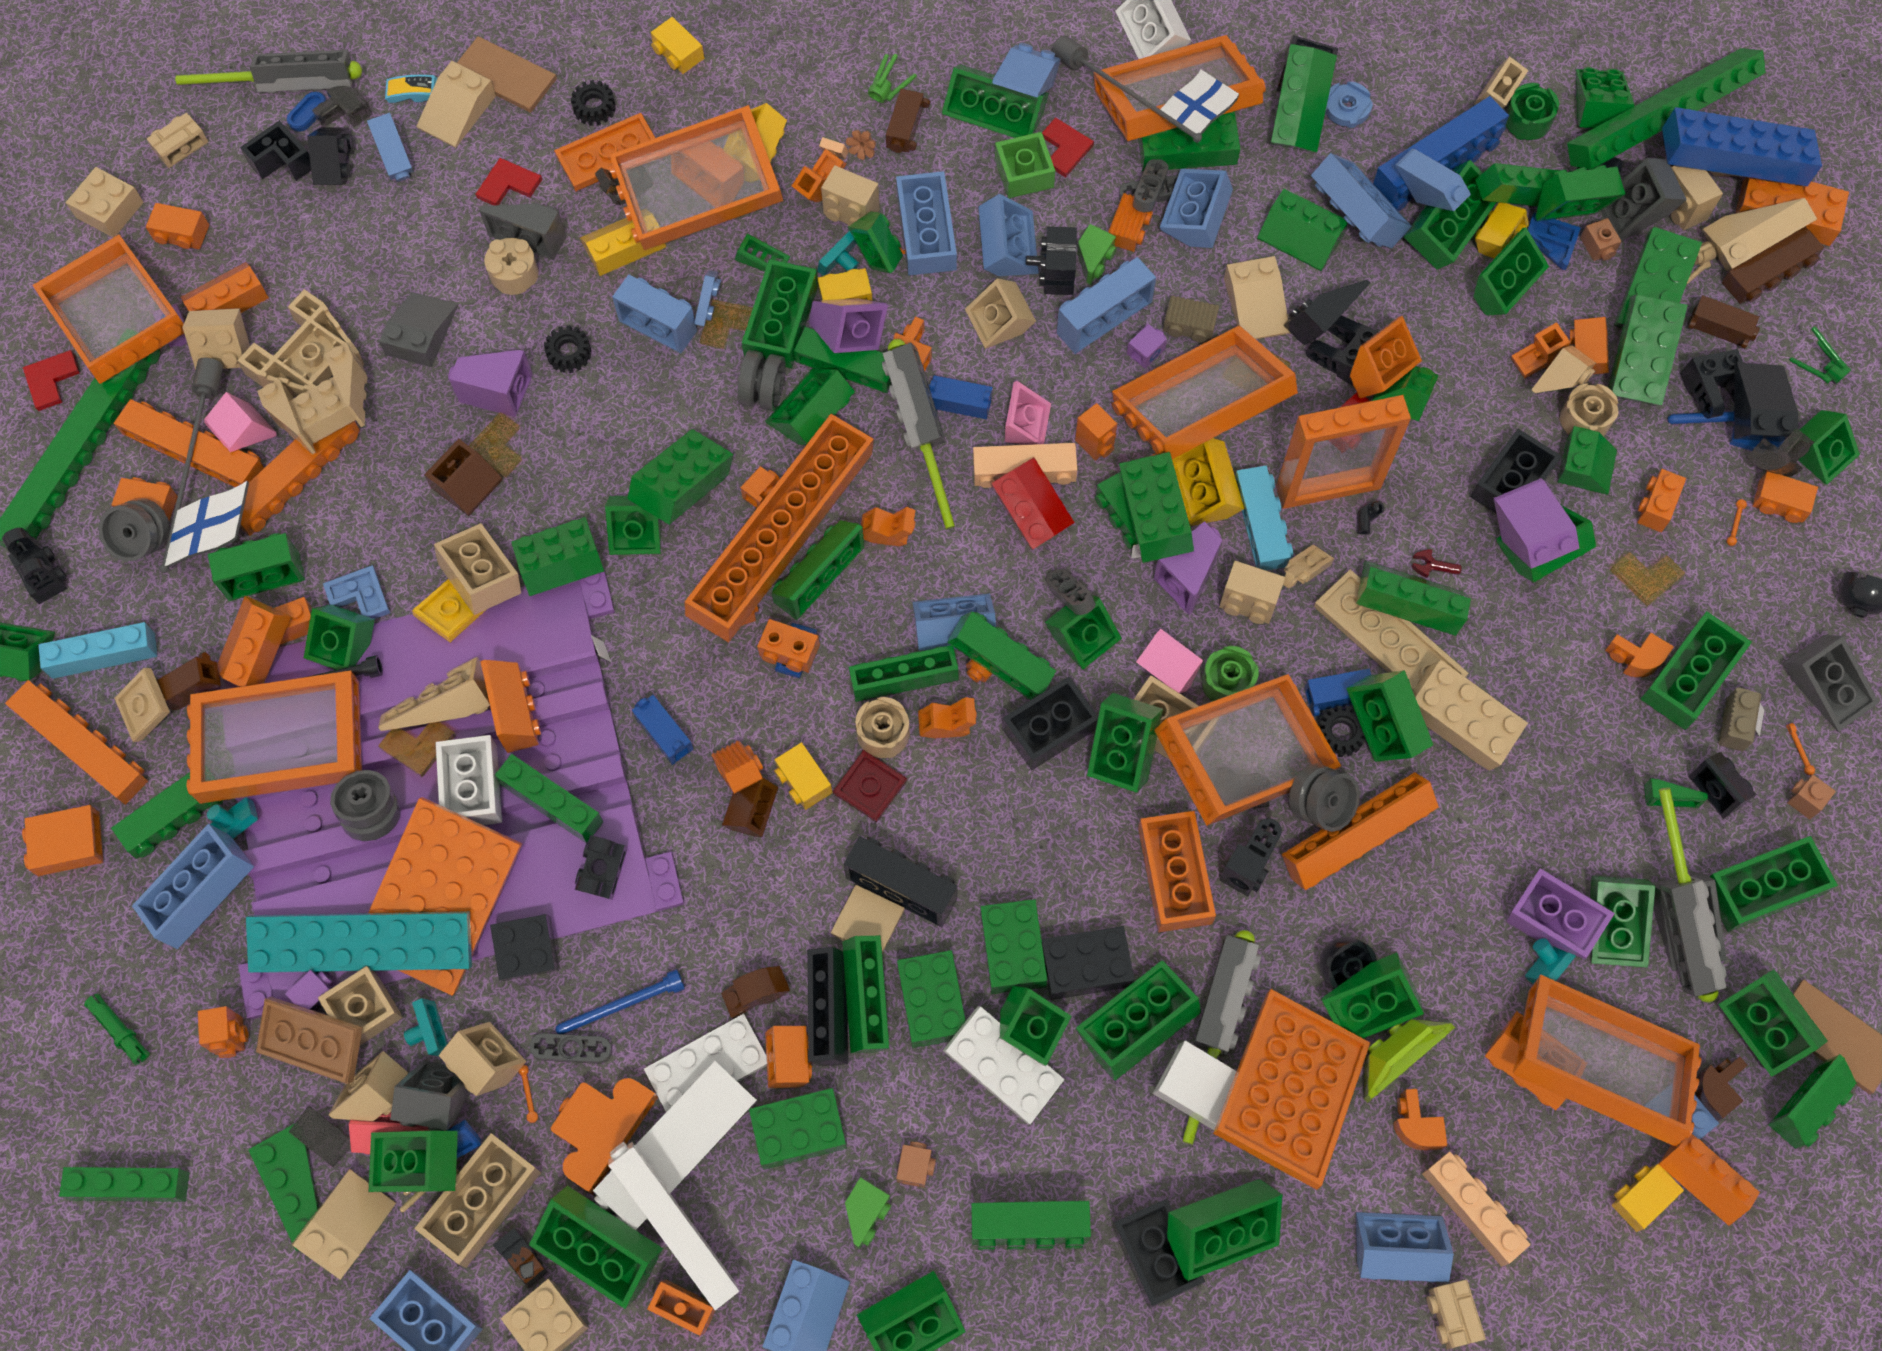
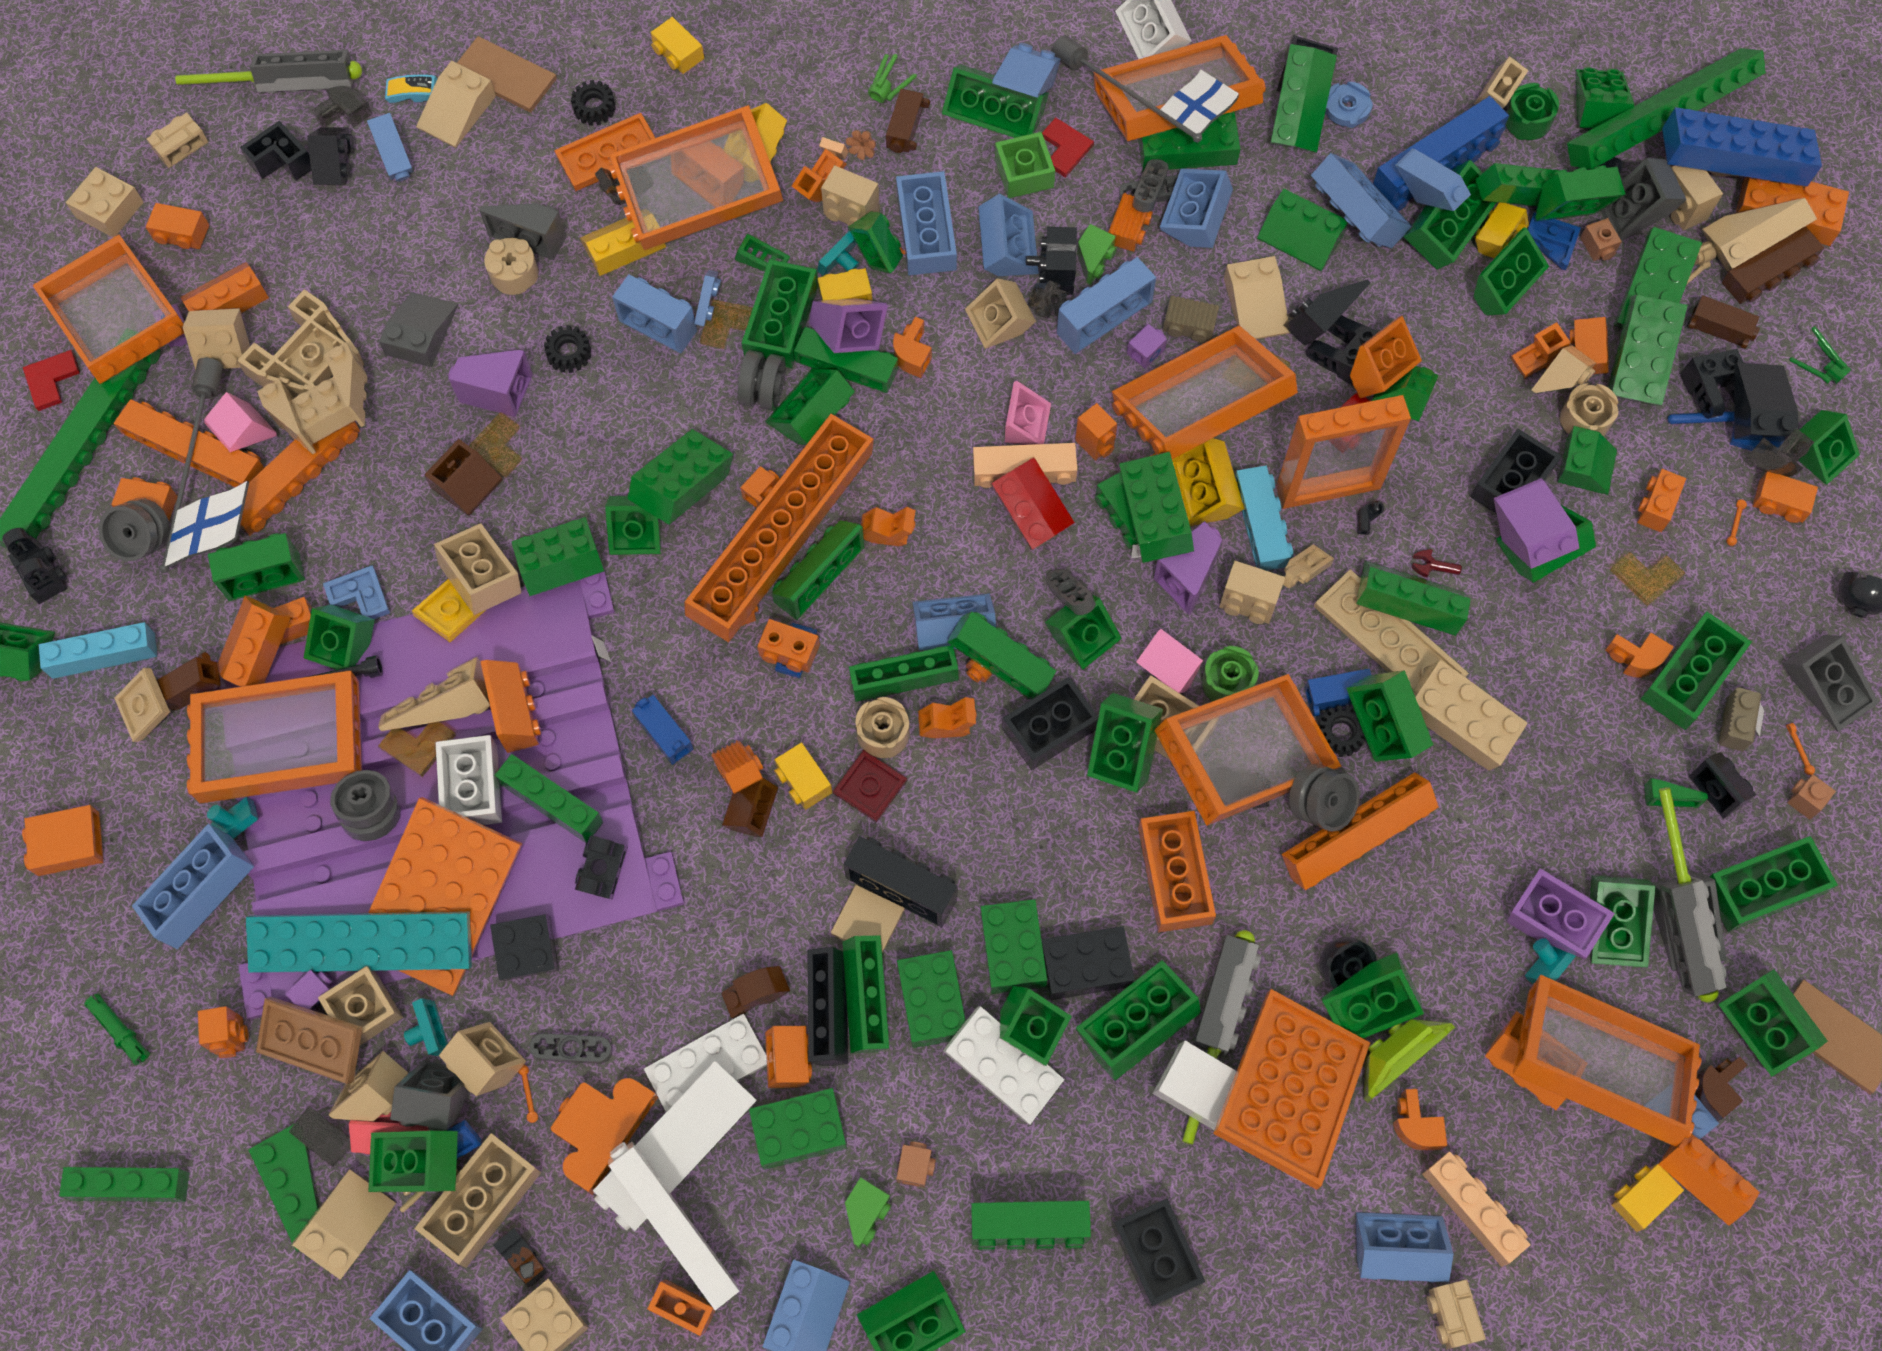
orange brick [5,680,148,805] -> none
green brick [111,764,223,859] -> none
blue tile [287,92,328,132] -> none
red tile [475,158,542,206] -> none
green brick [529,1185,663,1309] -> none
blue piece [555,969,685,1034] -> none
piece [882,339,955,529] -> none
blue brick [928,375,993,419] -> none
green slope [1167,1179,1283,1281] -> none
black brick [1219,818,1282,897] -> none
green slope [1768,1054,1857,1149] -> none
none -> clear smoke brick [1027,280,1068,319]

